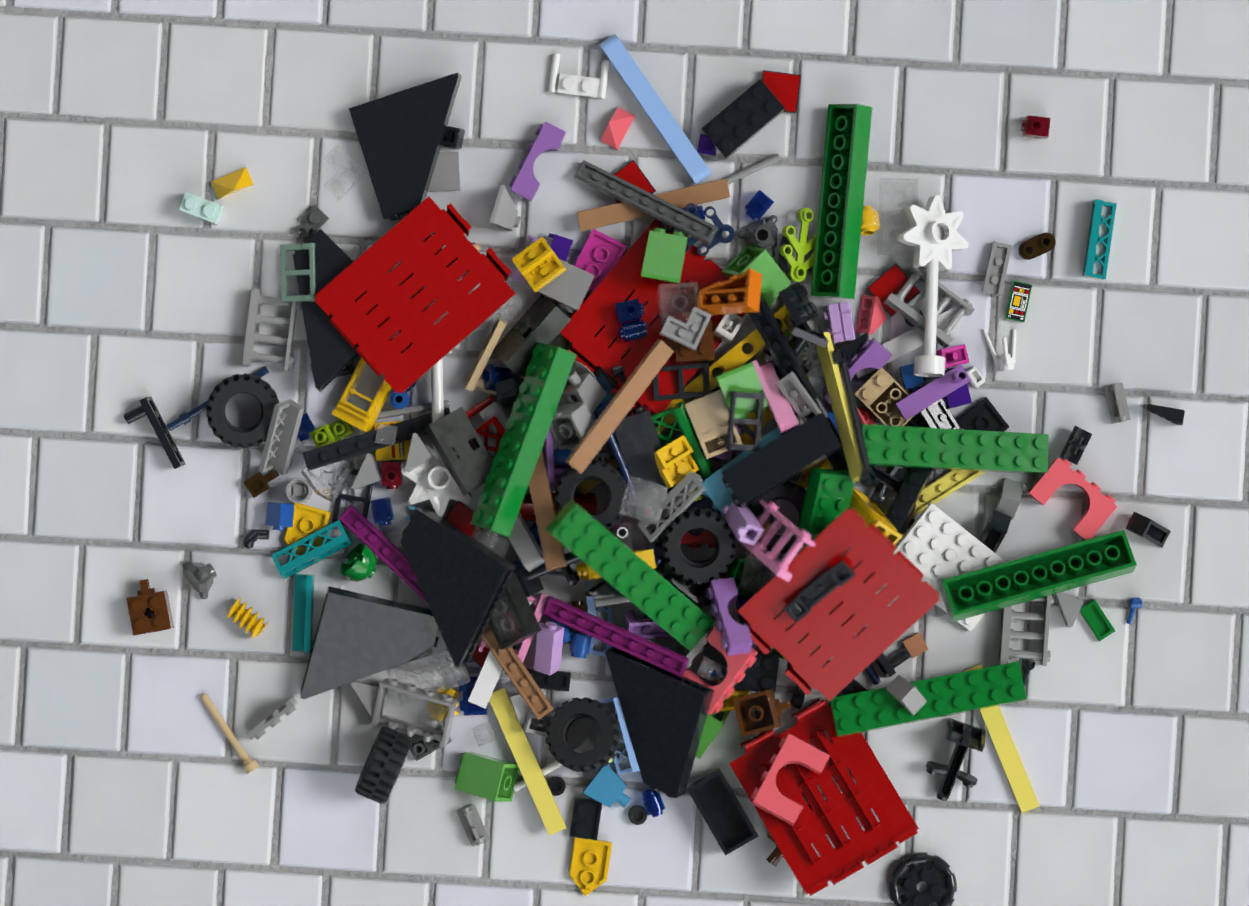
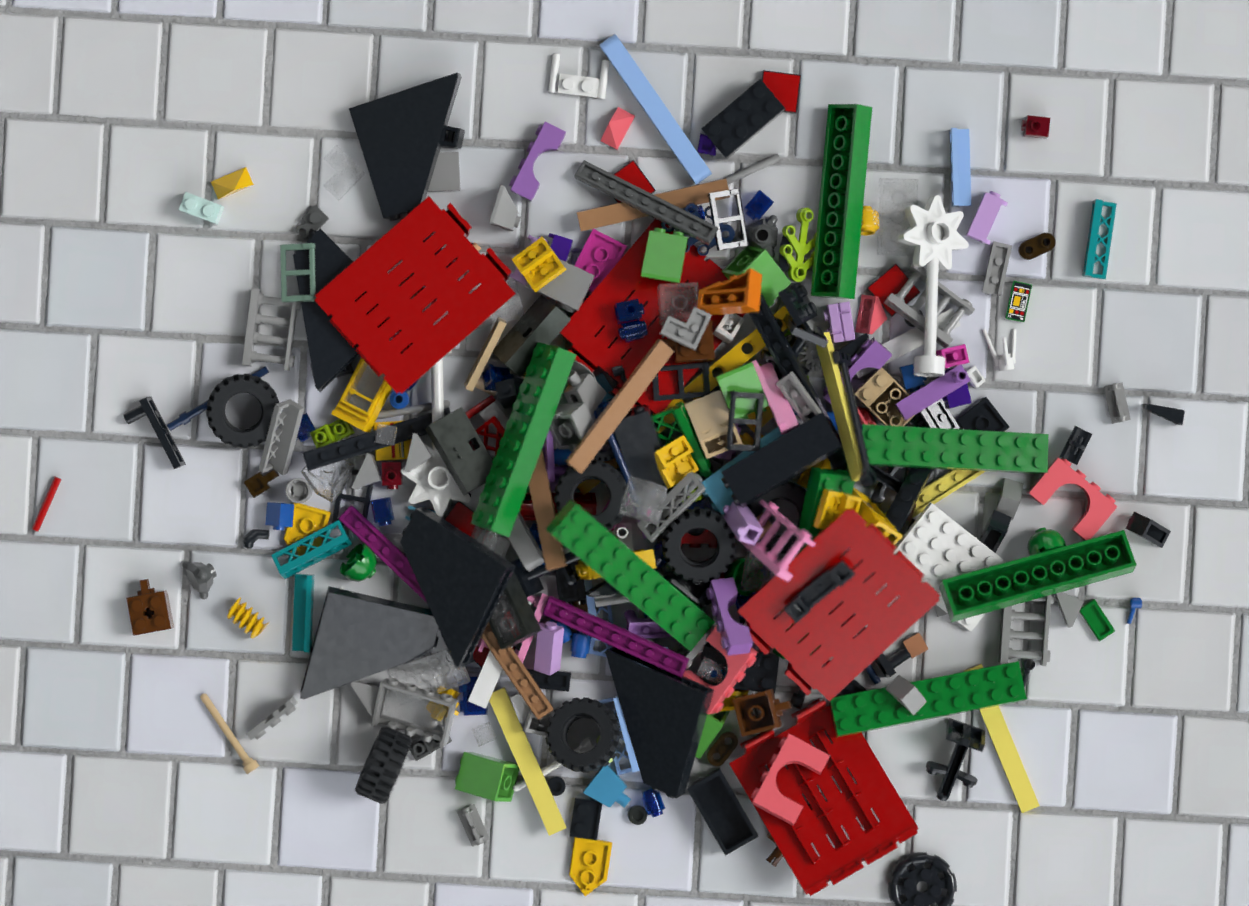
none -> red bar [32,476,62,532]
none -> black plate [555,562,587,602]
none -> dark brown plate [707,731,738,766]
none -> window [708,188,749,251]
none -> yellow slope [813,489,862,529]
none -> light blue fence [949,128,971,207]
none -> lavender brick [966,191,1008,245]
none -> green cylinder [1027,527,1066,556]

